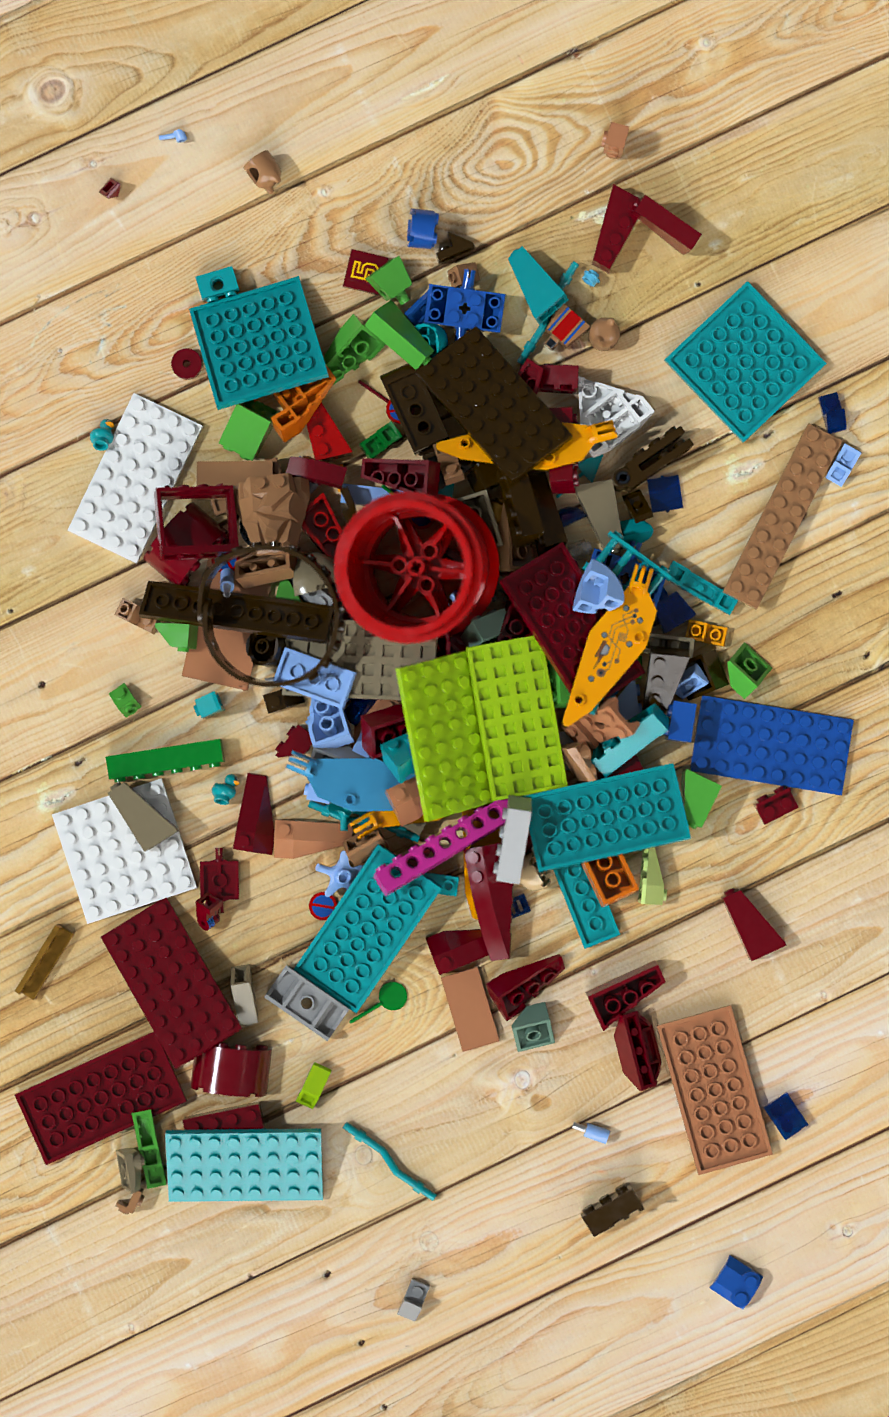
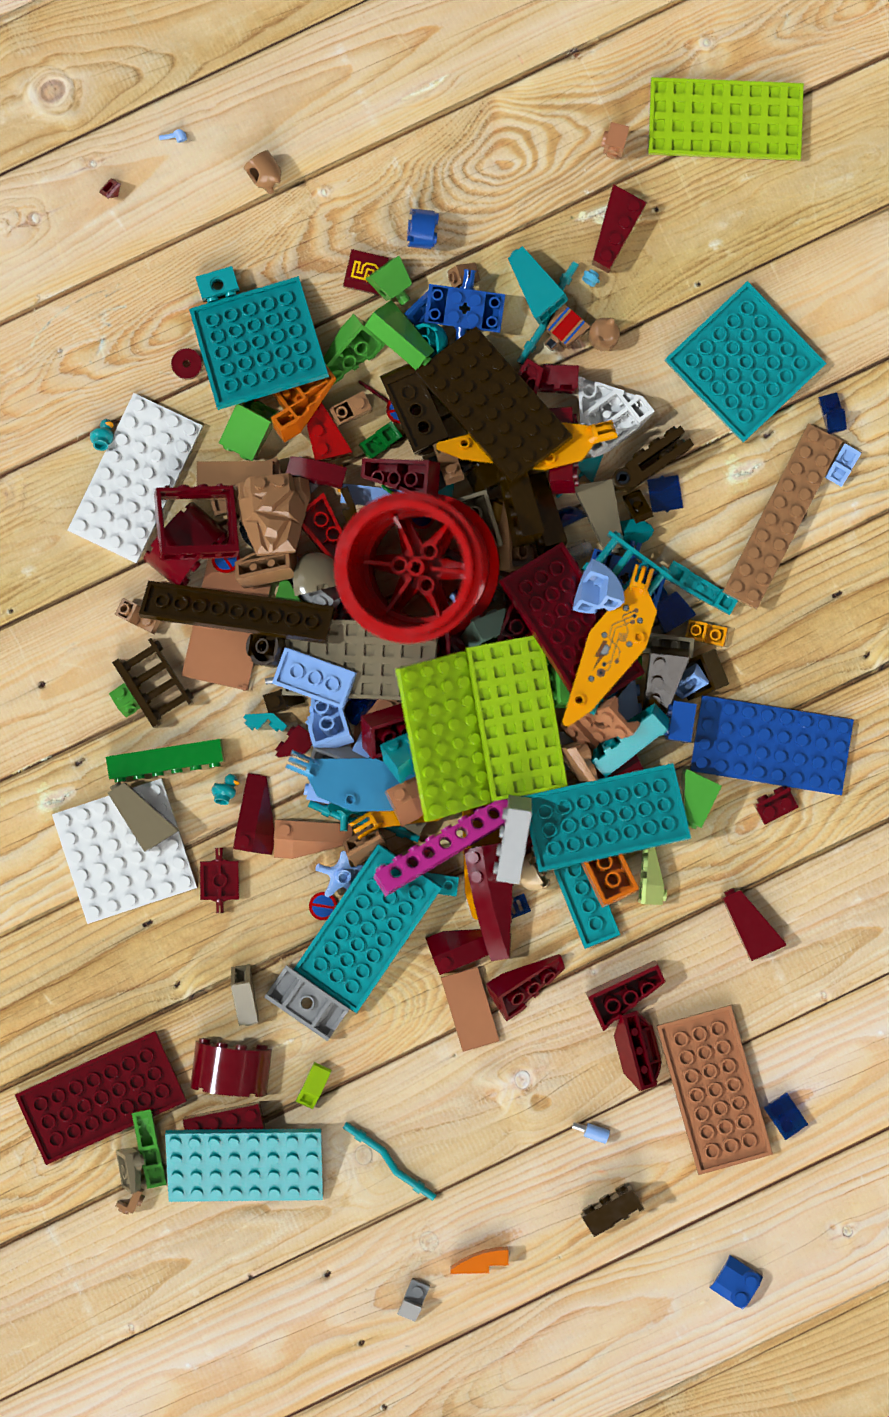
pearl gold fence [15,924,74,1000] -> none
dark red plate [101,898,243,1069] -> none
bright green slope [155,623,198,652] -> none
teal slope [193,691,225,719] -> none
dark red leg [196,892,222,931] -> none
dark brown piece [197,541,346,687] -> none
light blue piece [220,568,235,597] -> none
green piece [349,982,407,1024] -> none
dark brown slope [436,232,474,264] -> none
sand green slope [511,1002,555,1052] -> none
dark red slope [631,195,702,255] -> none
bright green slope [727,642,772,699] -> none
none -> dark brown fence [112,638,194,728]
none -> teal slope [243,713,288,732]
none -> medium nougat slope [329,391,372,426]
none -> orange slope [450,1246,509,1274]
none -> lime plate [648,77,804,161]

